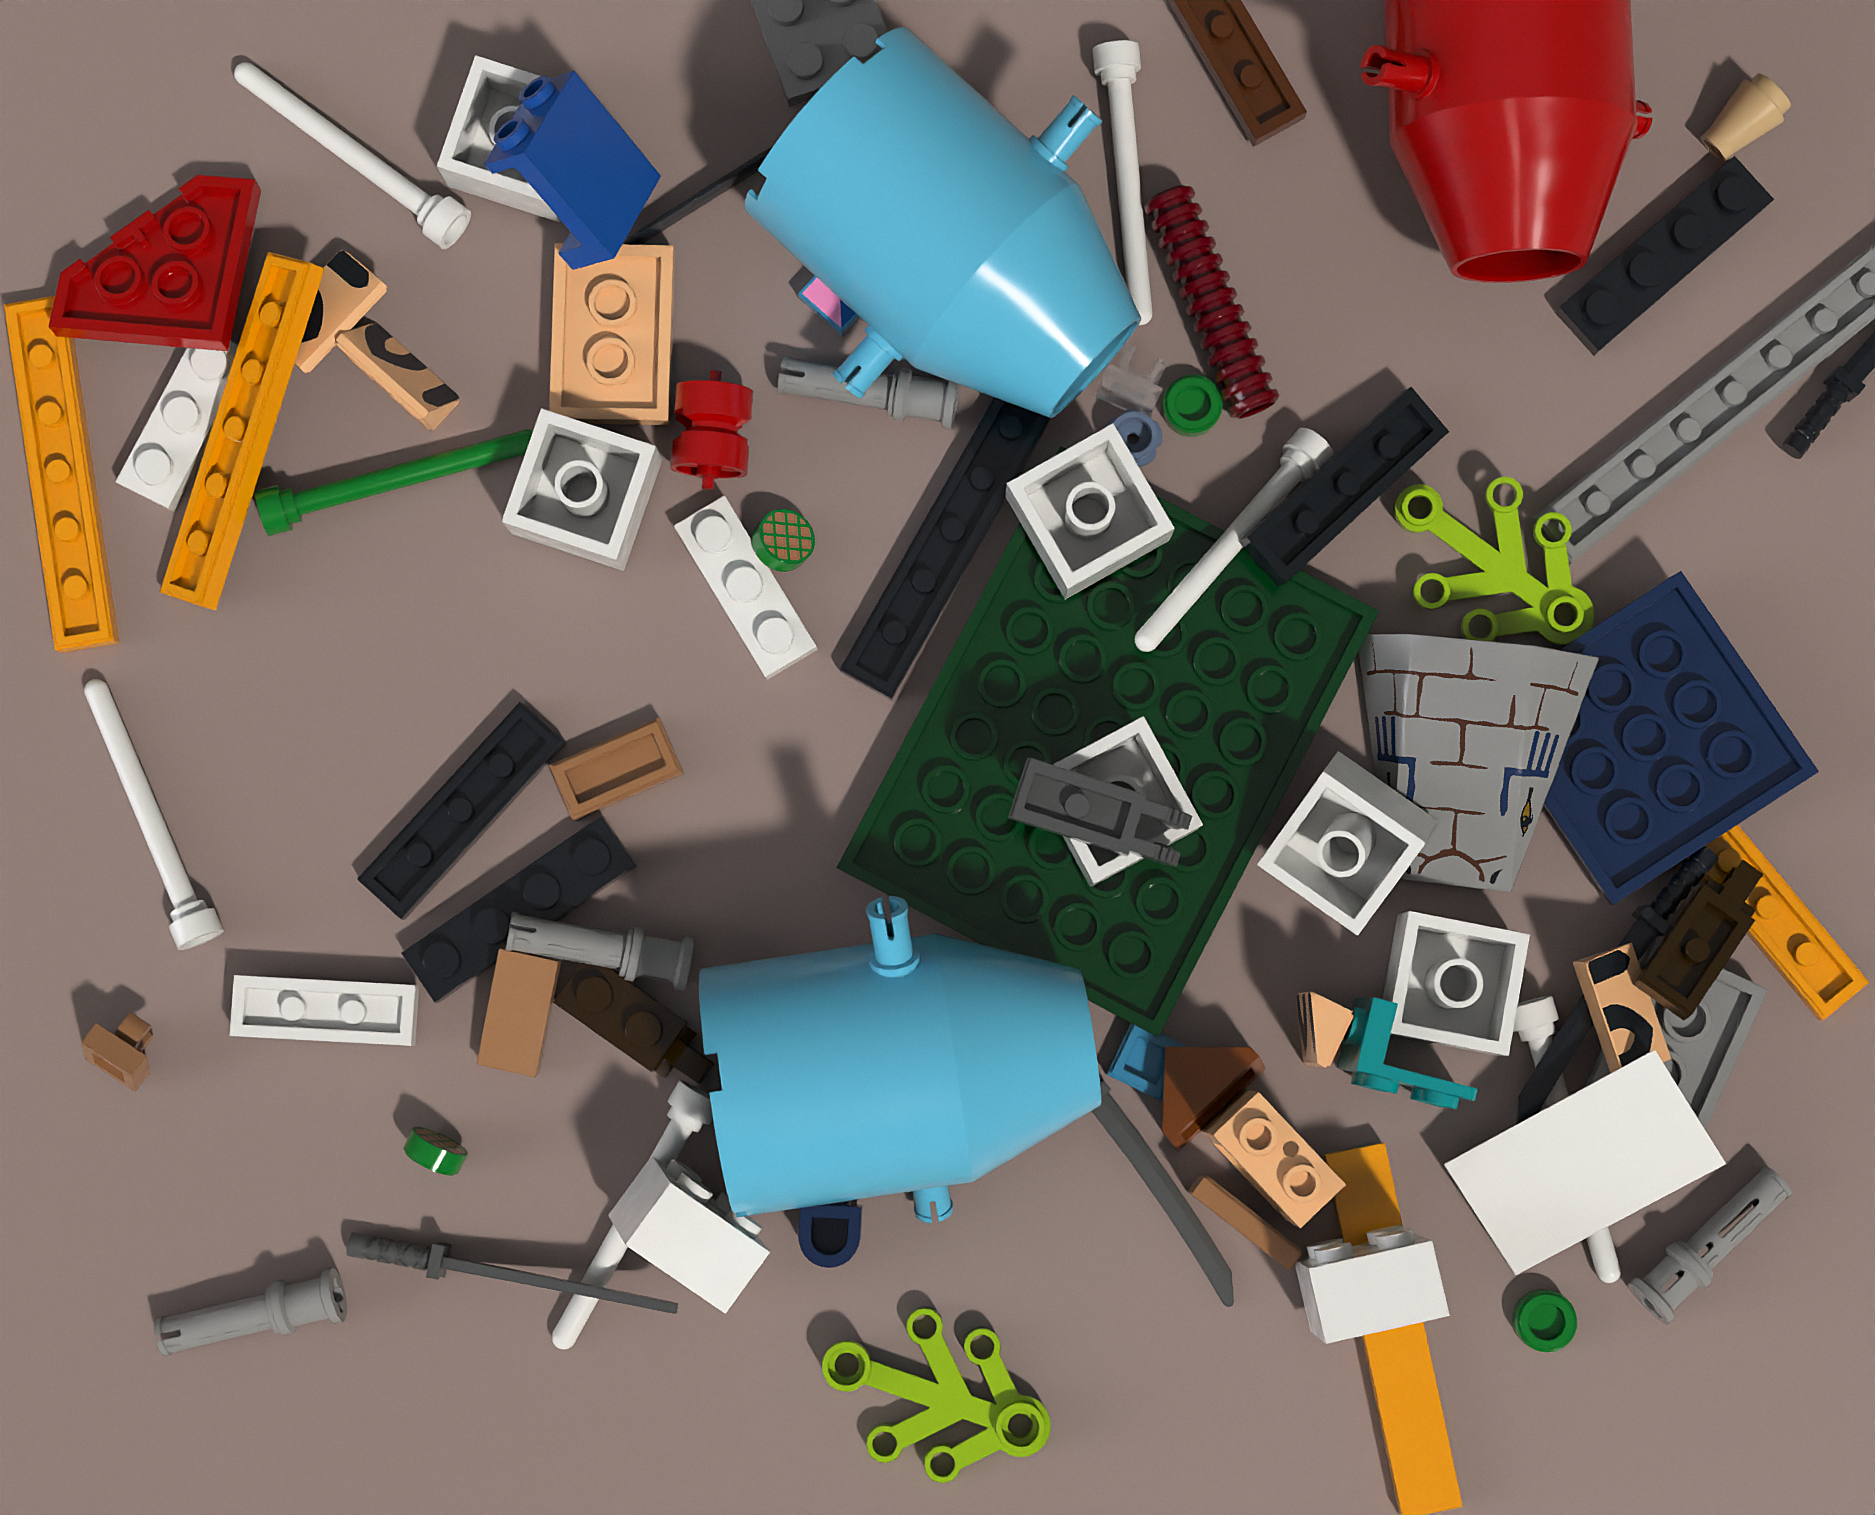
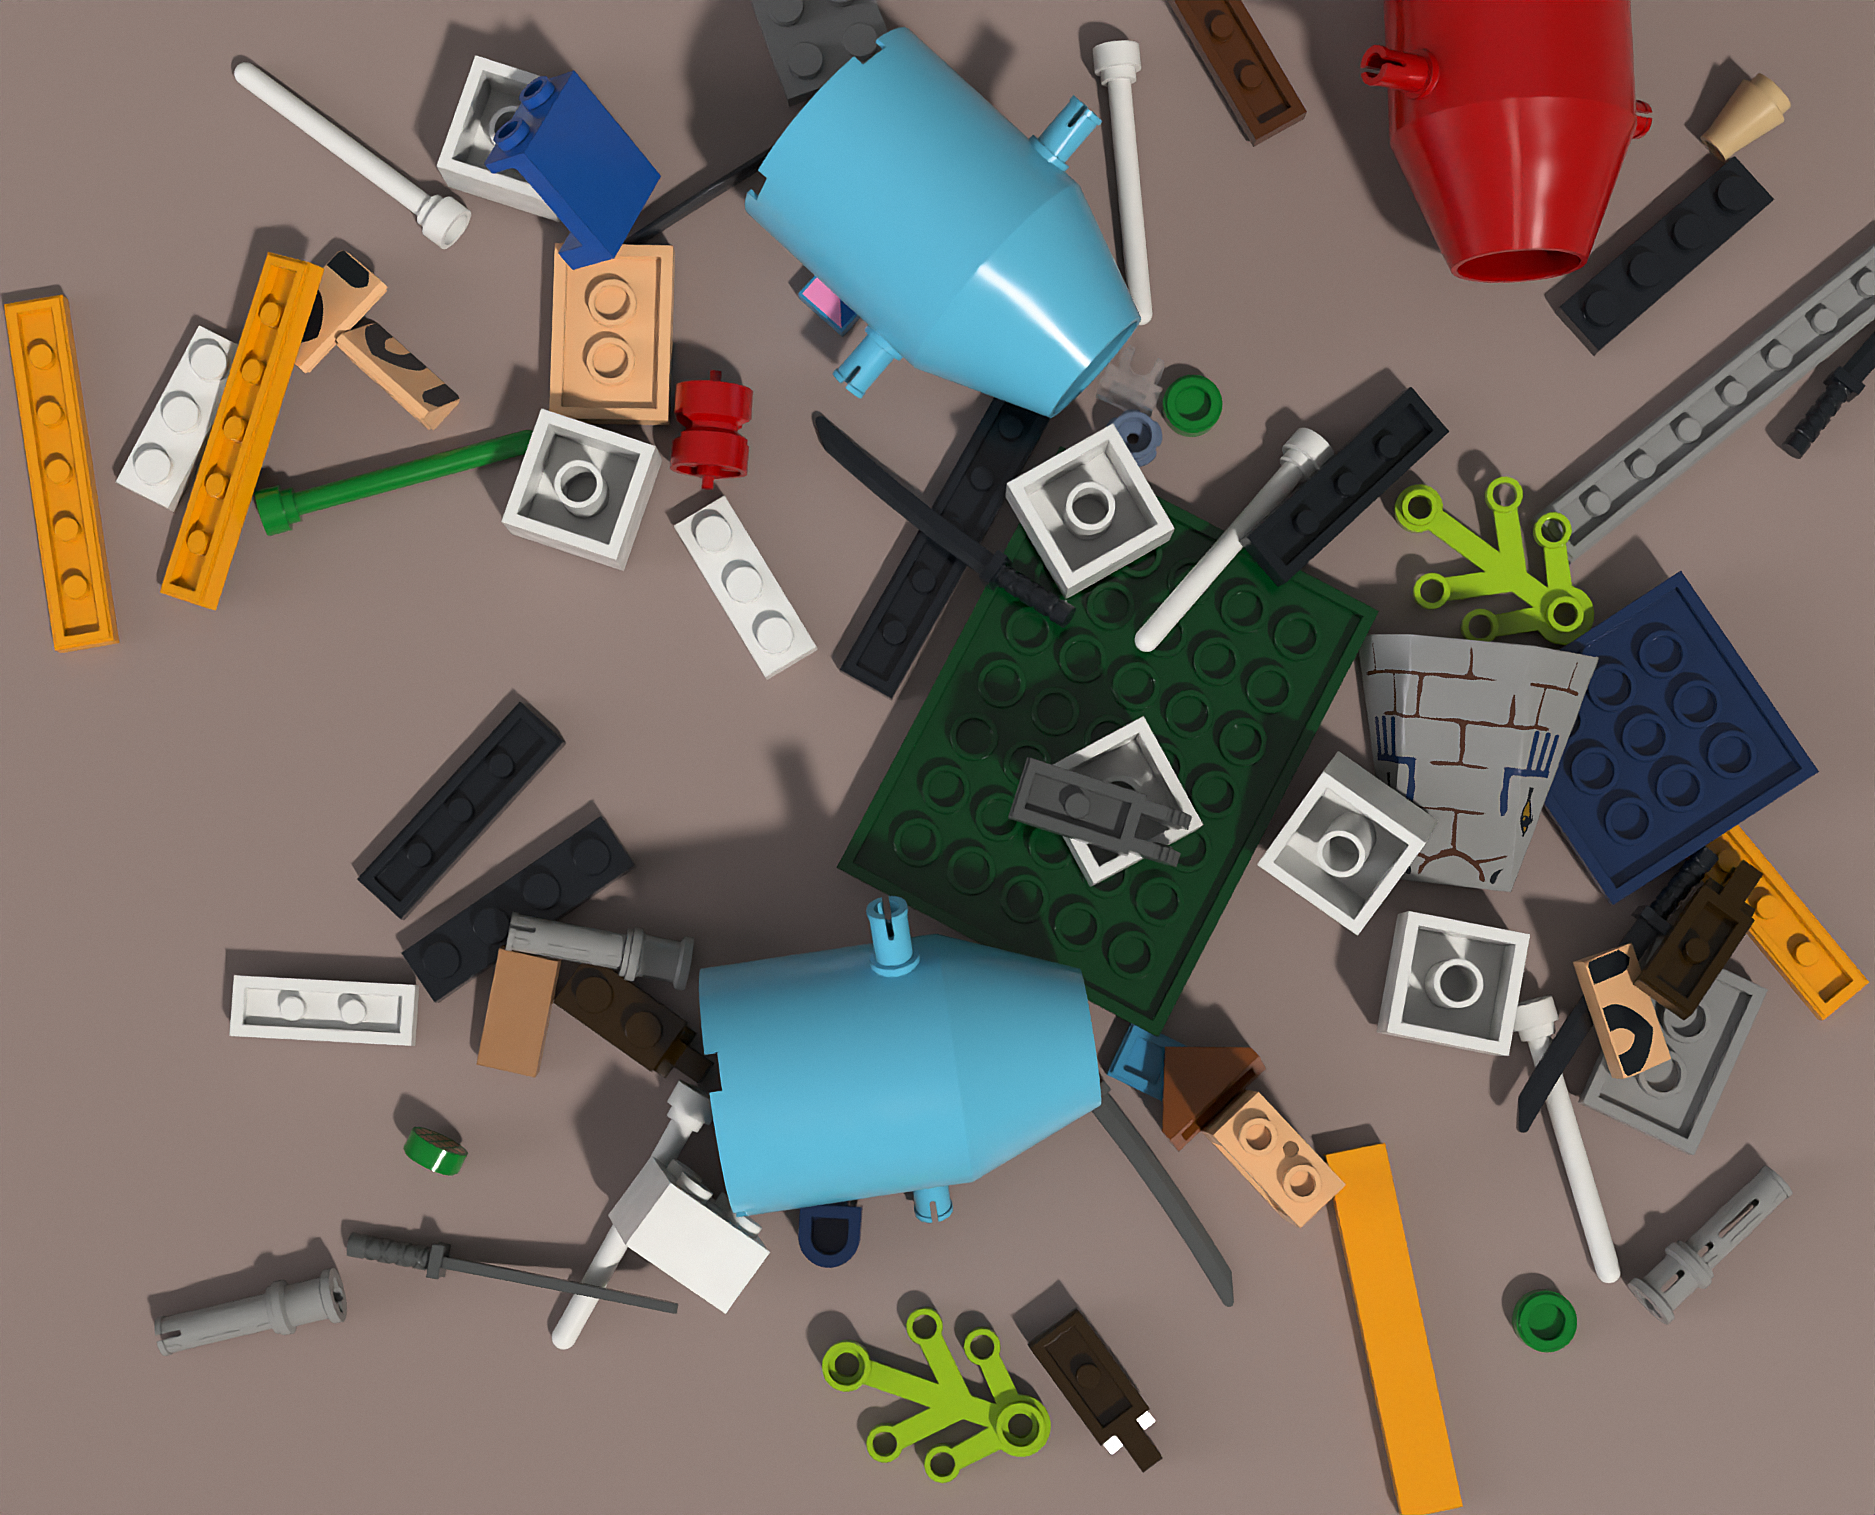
red plate [48,175,261,352] -> none
medium nougat tile [81,1012,153,1092] -> none
white piece [84,679,224,950] -> none
medium nougat tile [549,718,684,821] -> none
green tile [752,509,815,572] -> none
light grey pin [778,356,961,430] -> none
dark red piece [1144,185,1280,419] -> none
medium nougat tile [1187,1174,1302,1271] -> none
white brick [1295,1225,1450,1344] -> none
light nougat slope [1297,991,1354,1068] -> none
teal bracket [1338,997,1478,1110] -> none
white sticker [1444,1050,1726,1275] -> none
none -> black sword [815,416,1076,628]
none -> dark brown hinge [1027,1307,1163,1473]

